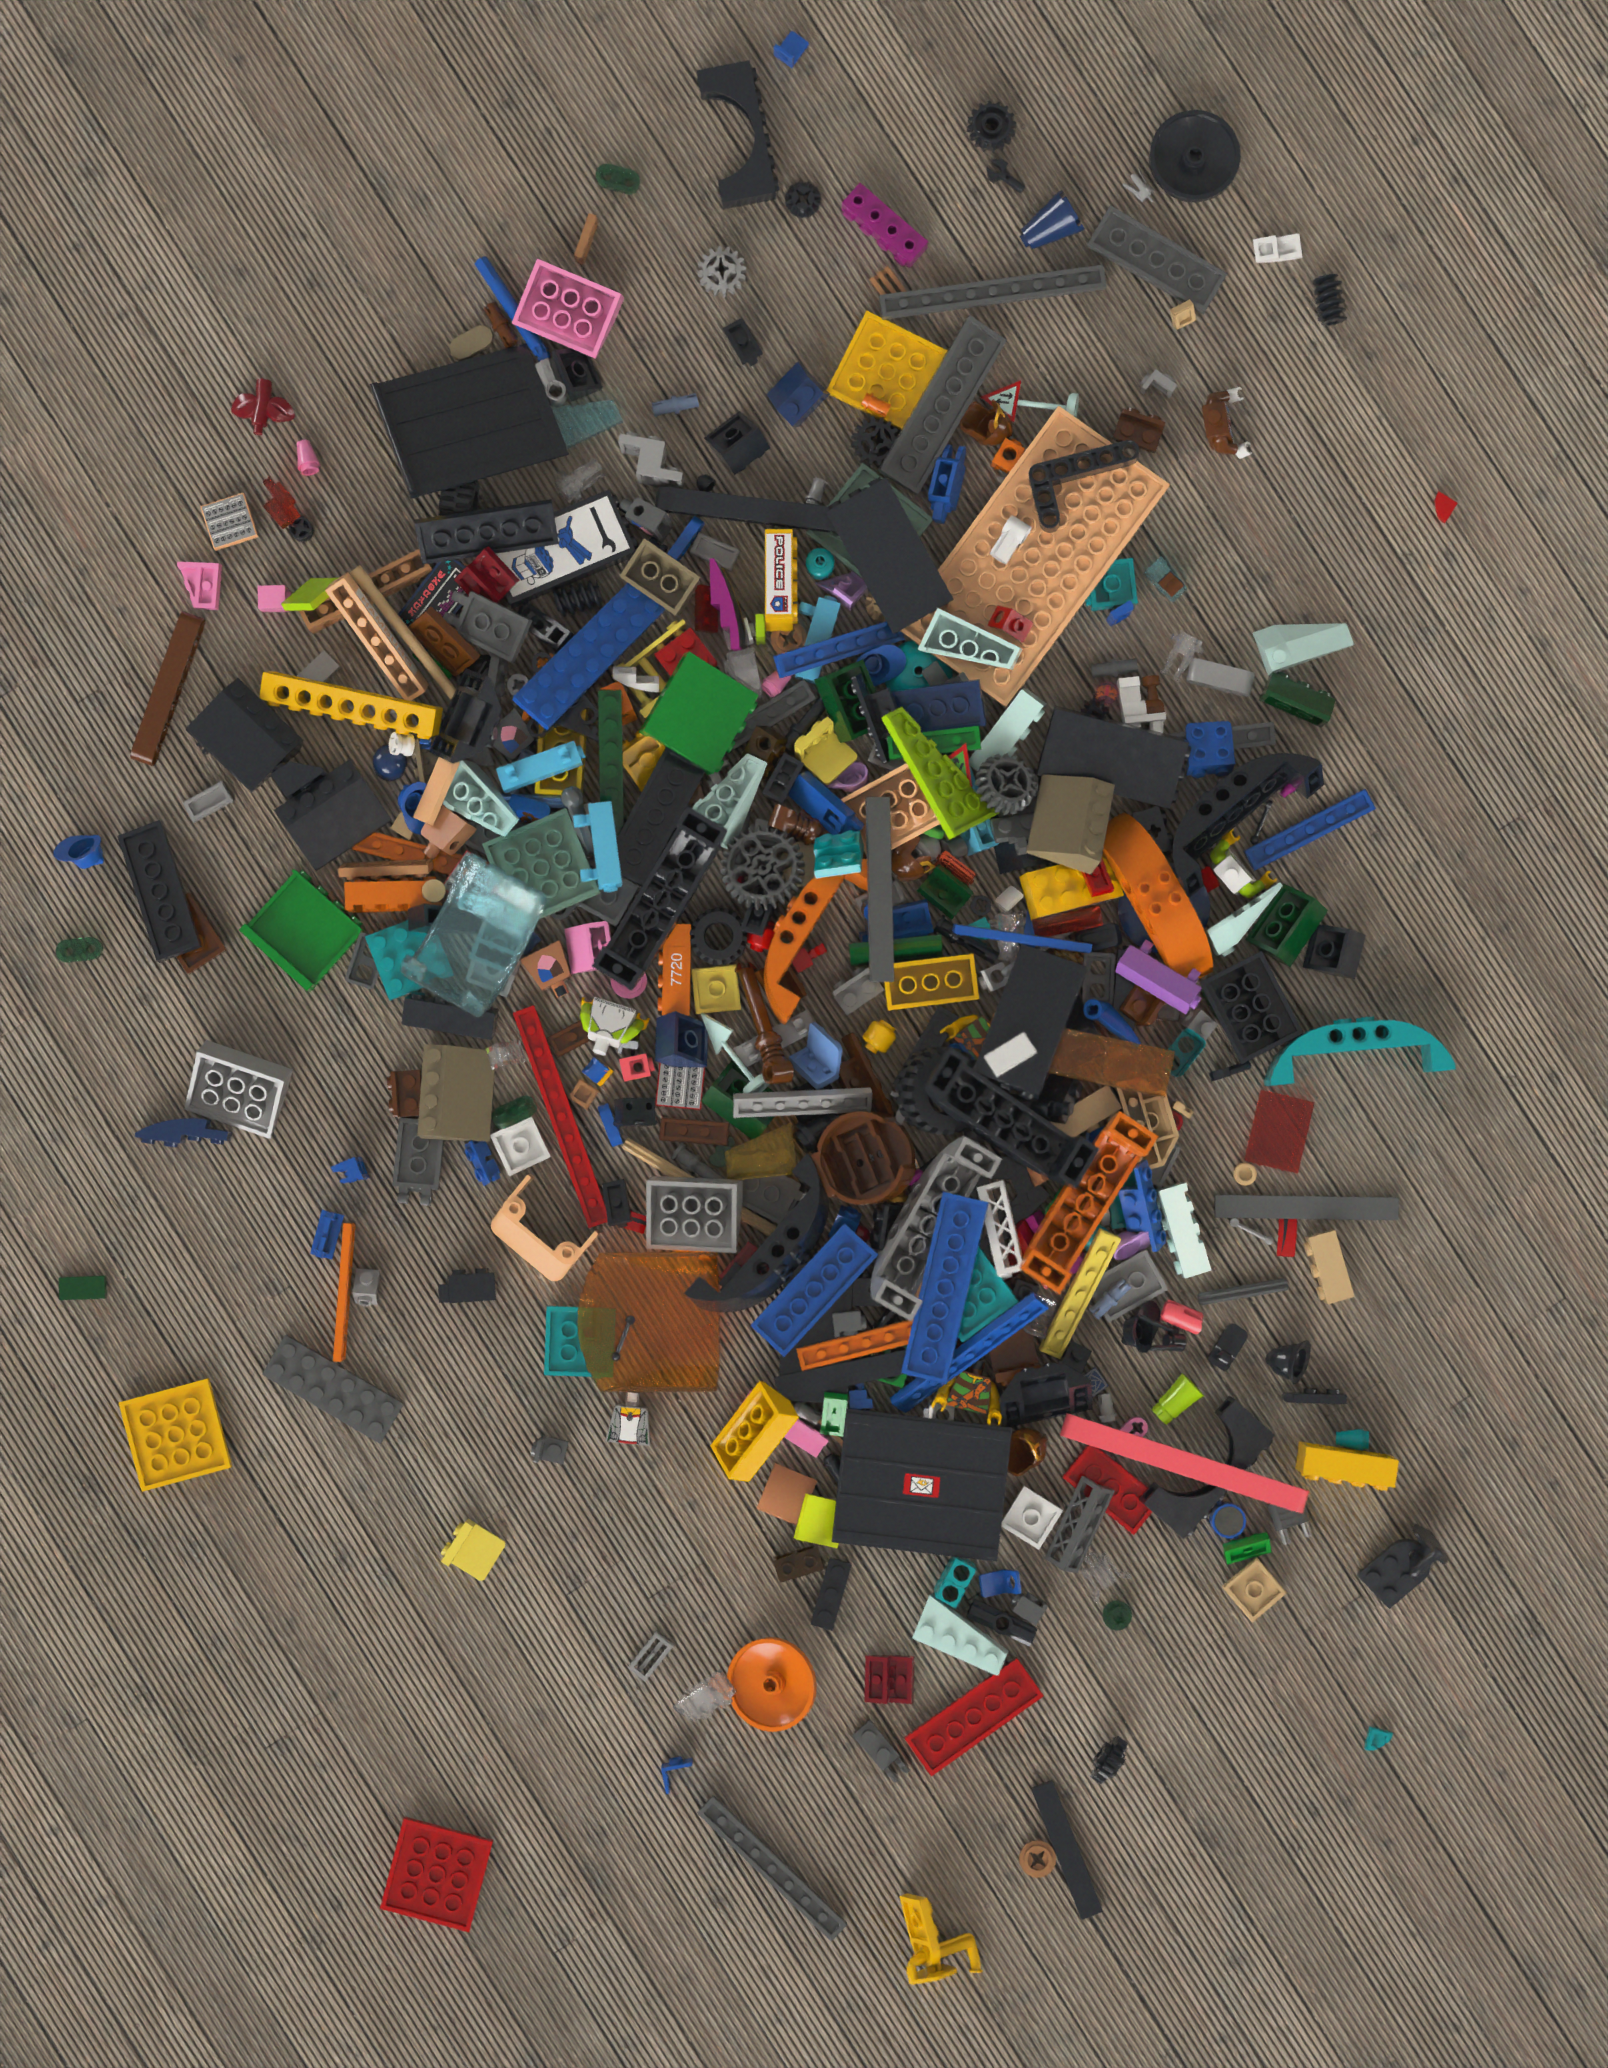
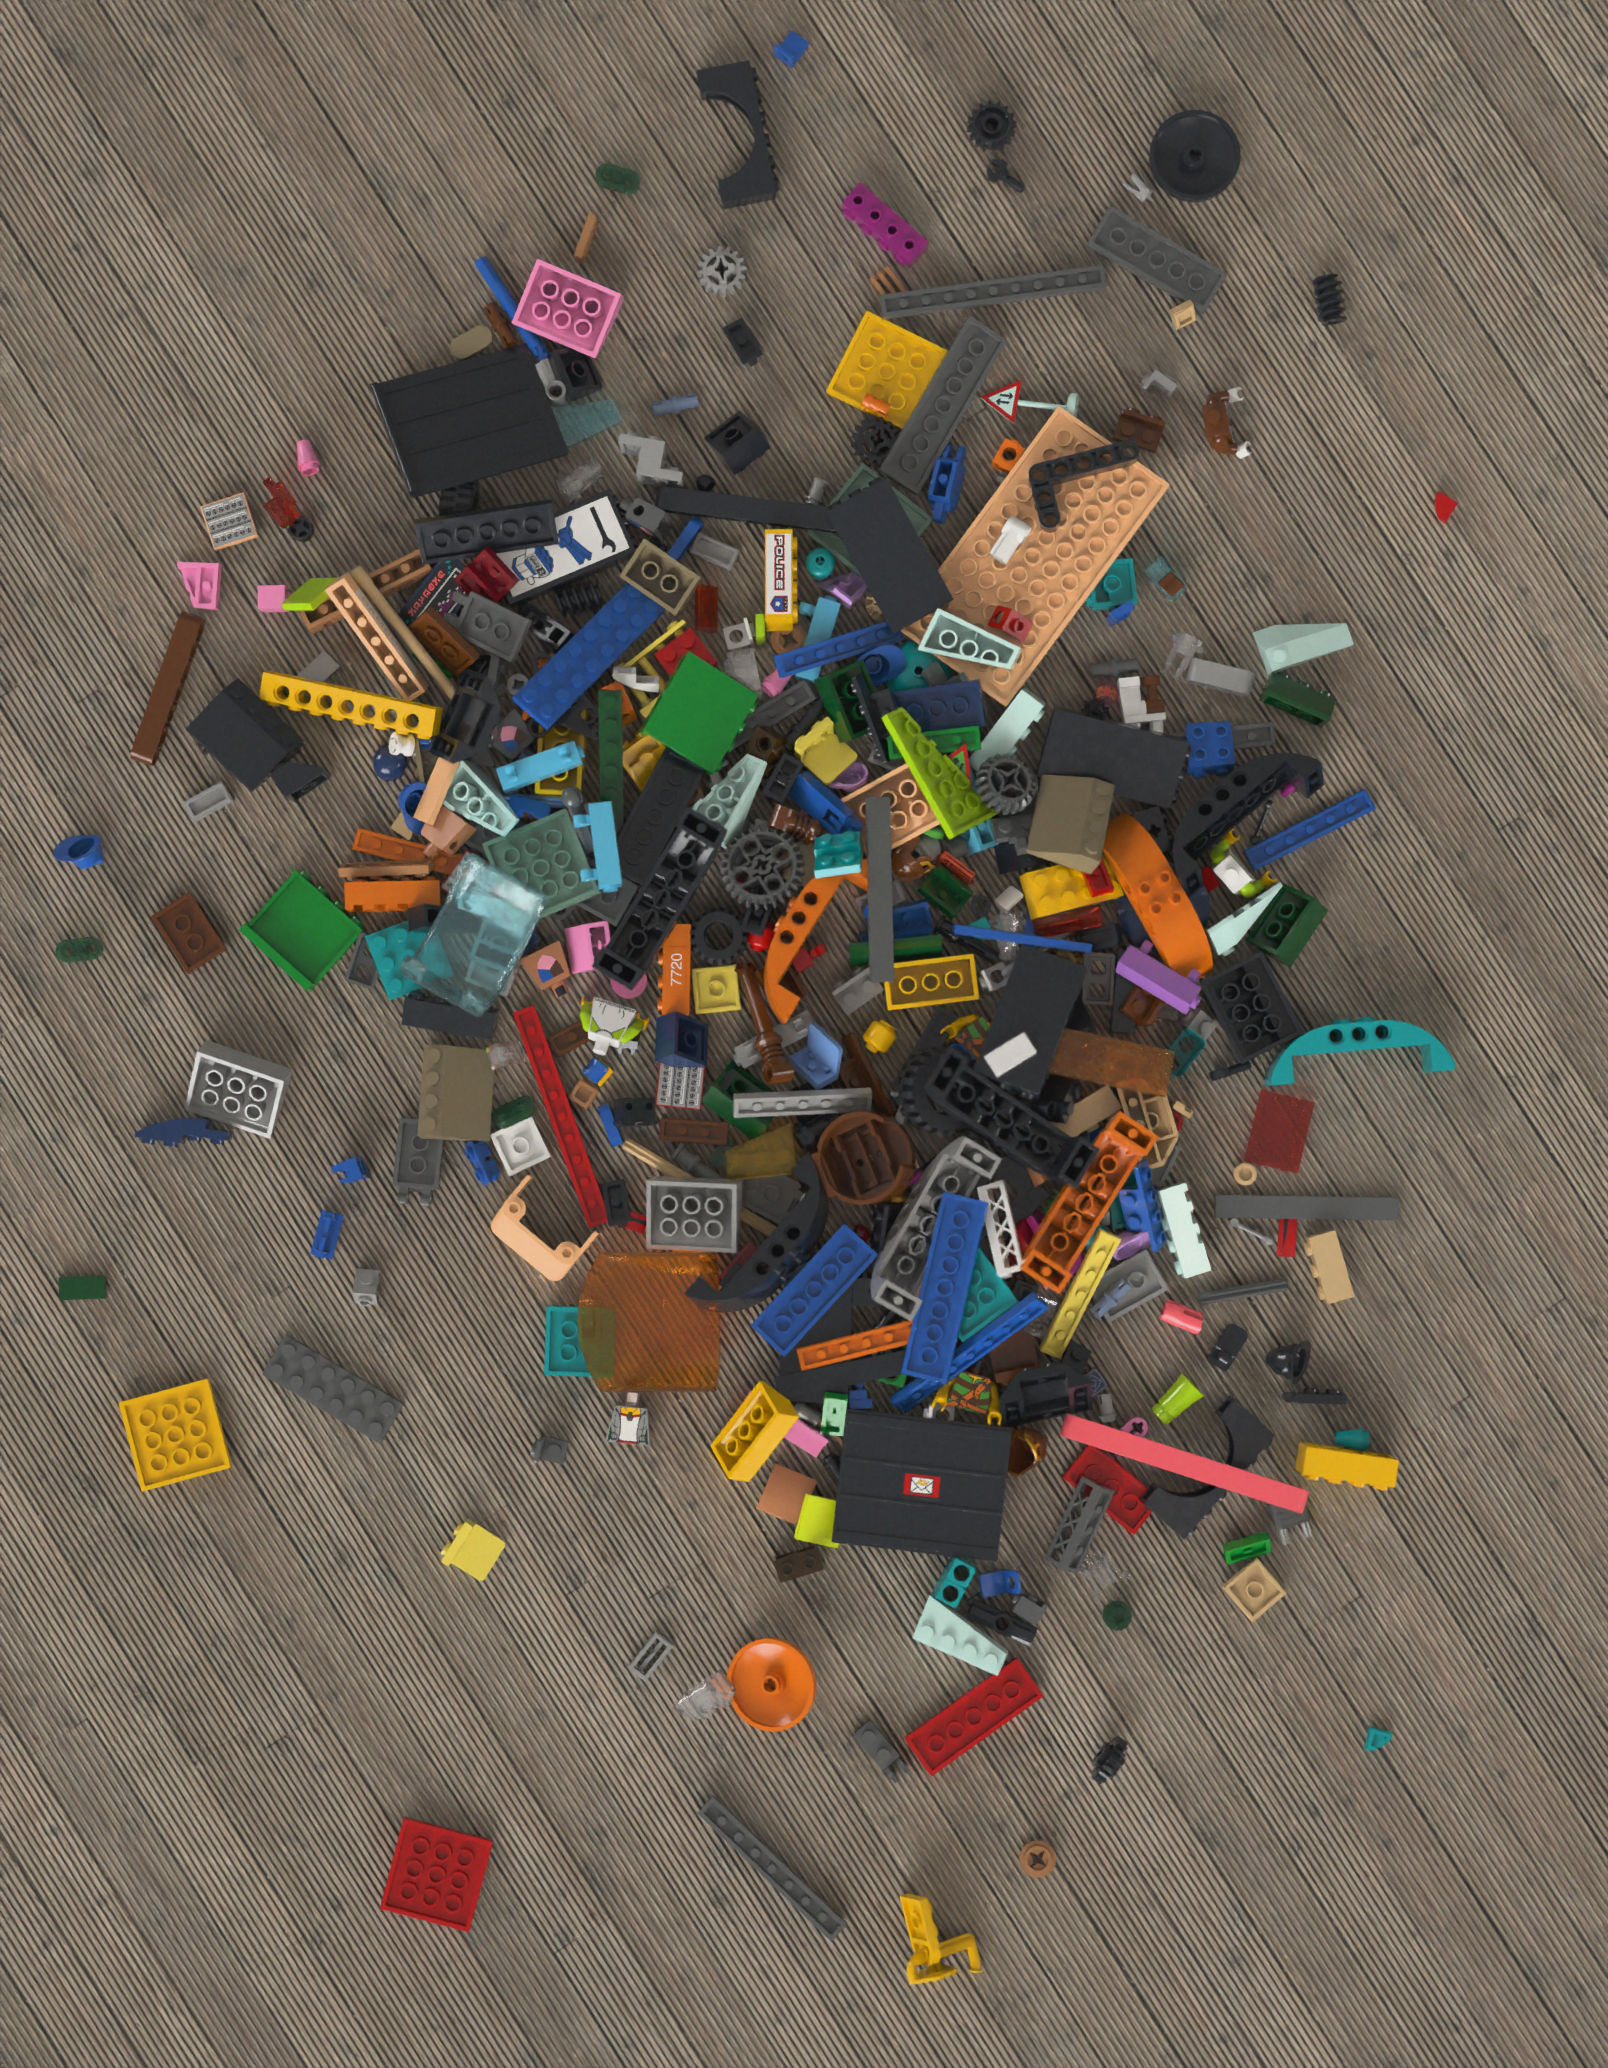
black plate [118,820,202,963] -> none
dark red plant [231,379,295,435] -> none
black slope [274,759,392,871] -> none
orange tile [333,1223,356,1362] -> none
reddish brown bracket [387,1070,421,1117] -> none
tan tile [422,879,445,903] -> none
black hinge [438,1268,496,1303] -> none
black hinge [611,1315,635,1361] -> none
coral brick [619,1053,655,1082] -> none
blue bracket [661,1757,693,1794] -> none
light aqua piece [701,1013,769,1093] -> none
magenta slope [709,558,748,656] -> none
dark blue slope [767,361,830,427] -> none
black gear [785,181,821,218] -> none
black plate [810,1557,852,1631] -> none
blue bracket [828,1205,862,1238] -> none
dark grey brick [832,1310,867,1337] -> none
dark red slope [864,1655,915,1704] -> none
reddish brown helmet [960,399,1013,446] -> none
white plate [1001,1485,1063,1550] -> none
dark blue cone [1019,190,1085,249] -> none
black tile [1031,1780,1103,1920] -> none
blue piece [1083,999,1142,1049] -> none
black piece [1121,1301,1161,1353] -> none
black plant [1139,1315,1187,1352] -> none
pearl dark grey piece [1209,1501,1246,1539] -> none
white slope [1253,233,1303,263] -> none
black slope [1303,924,1366,979] -> none
black plate [1357,1524,1448,1609] -> none

